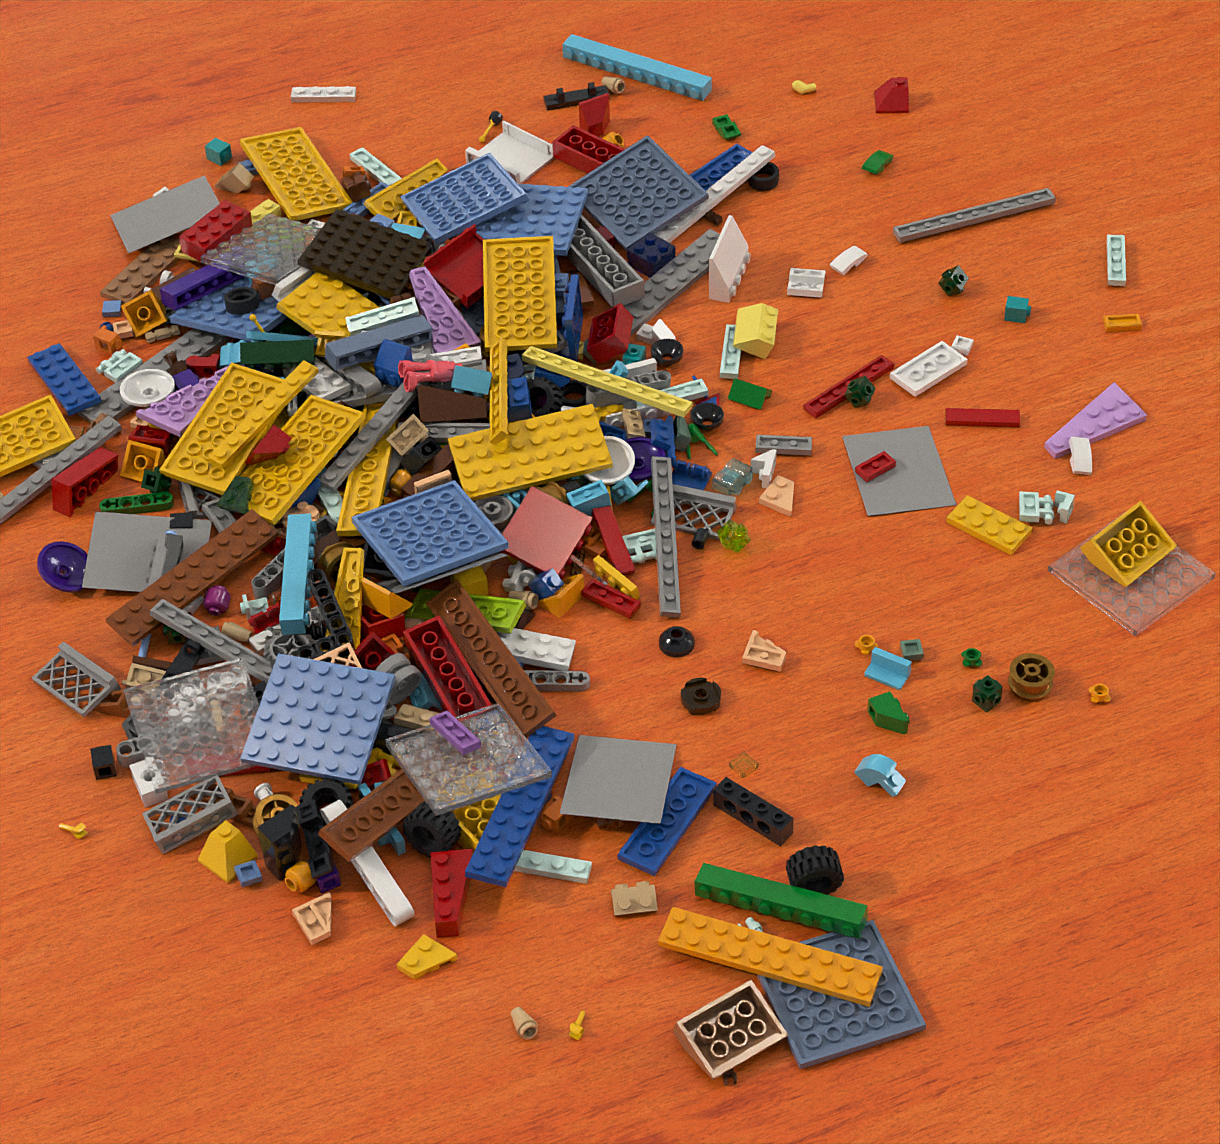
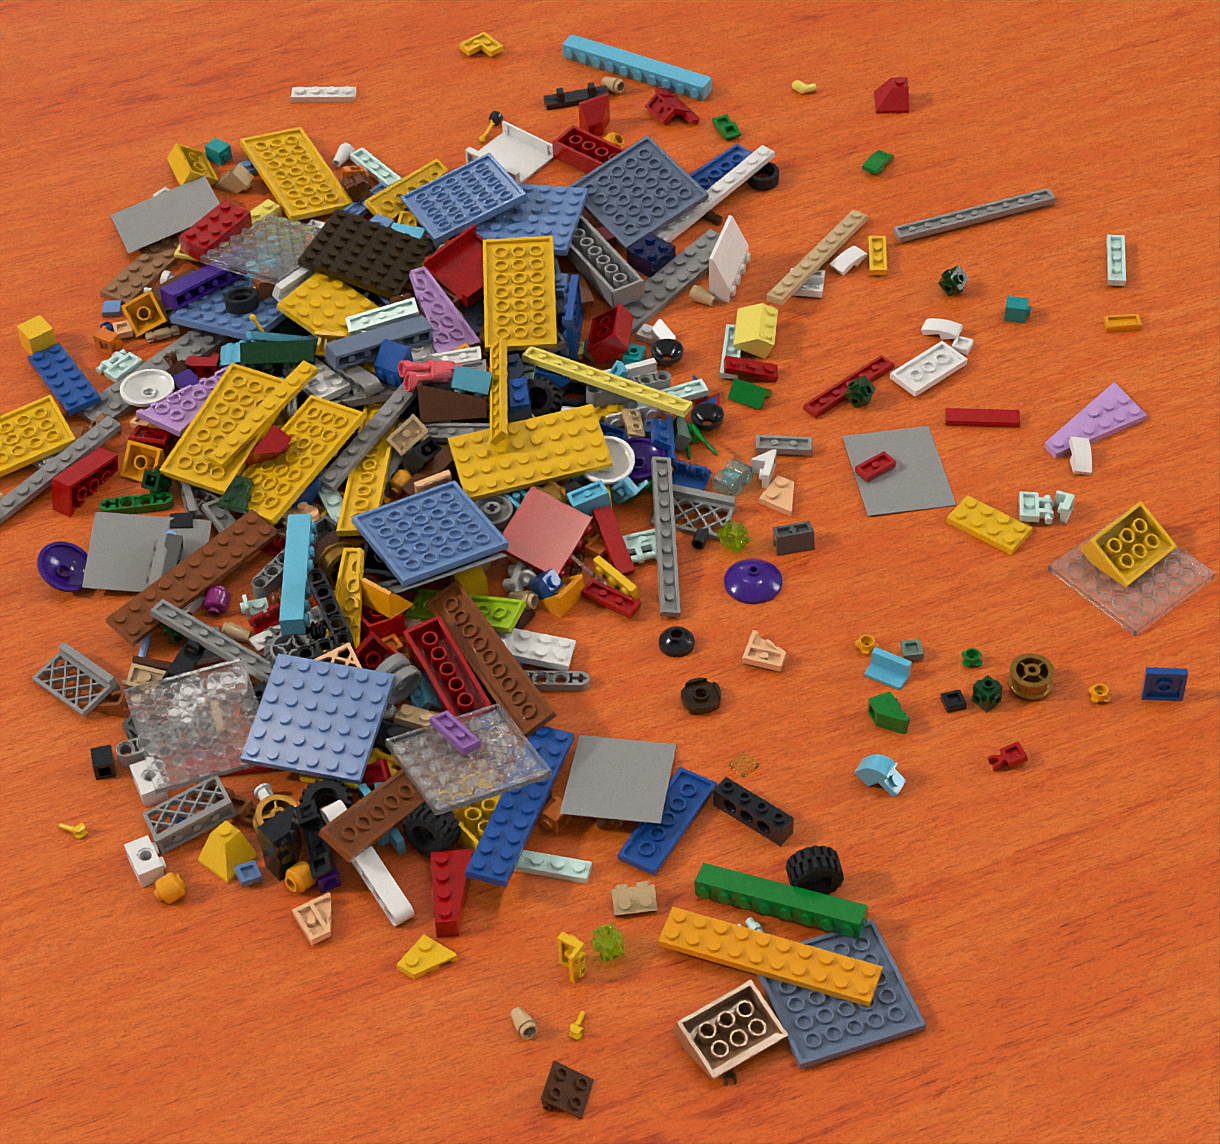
none -> yellow head [17,315,57,355]
none -> white brick [124,835,167,888]
none -> light orange head [153,872,187,904]
none -> yellow slope [167,143,218,185]
none -> white cone [332,143,354,167]
none -> yellow plate [459,32,503,57]
none -> reddish brown hinge [540,1061,594,1119]
none -> yellow bracket [557,932,587,983]
none -> clear neon green brick [591,922,624,962]
none -> red plate [645,88,700,126]
none -> tan cone [689,285,716,306]
none -> red plate [724,355,778,382]
none -> dark purple dish [724,559,782,604]
none -> tan plate [767,210,868,306]
none -> dark grey hinge [772,521,815,555]
none -> yellow plate [868,236,887,275]
none -> white slope [921,318,963,340]
none -> black tile [940,689,967,713]
none -> red plate [988,741,1028,772]
none -> blue plate [1141,667,1188,701]

